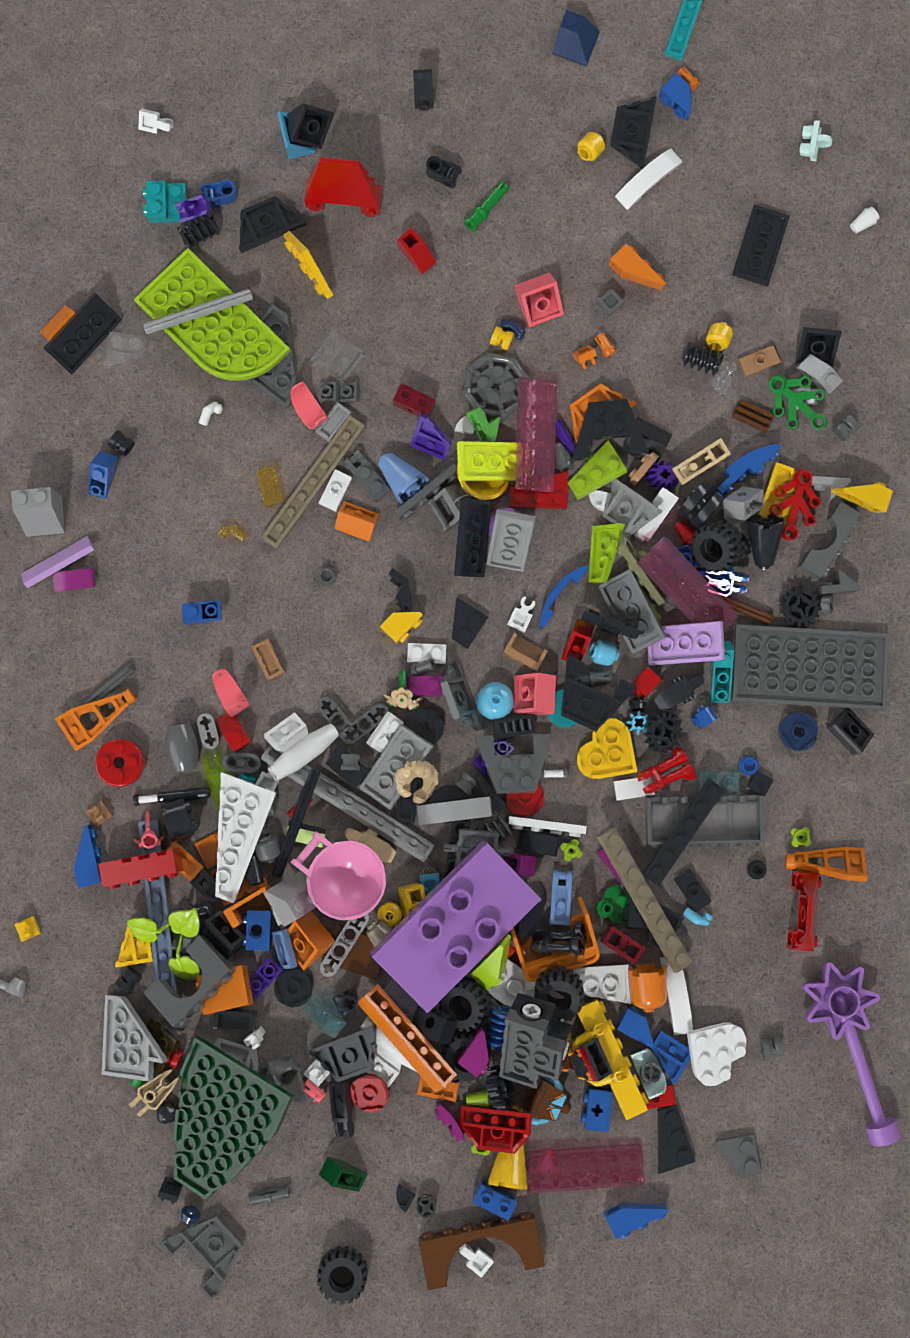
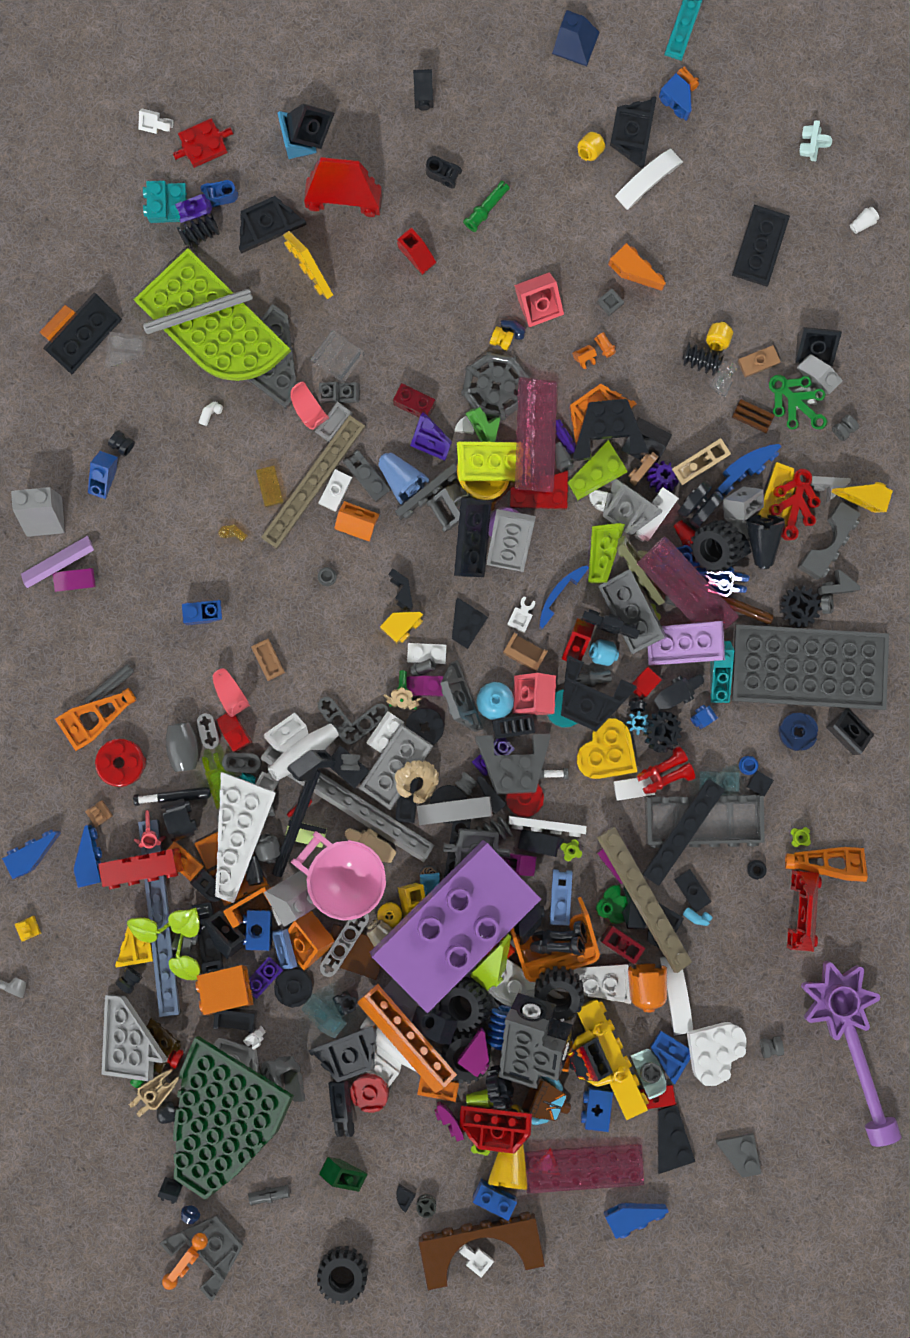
dark grey arch [143,936,236,1028] -> none
white tile [303,1058,330,1087] -> none
coral pin [303,1079,326,1103] -> none
blue slope [616,1005,654,1048] -> none
none -> blue slope [2,830,61,879]
none -> orange plate [162,1233,208,1290]
none -> red plate [172,118,233,168]
none -> black slope [287,750,336,781]

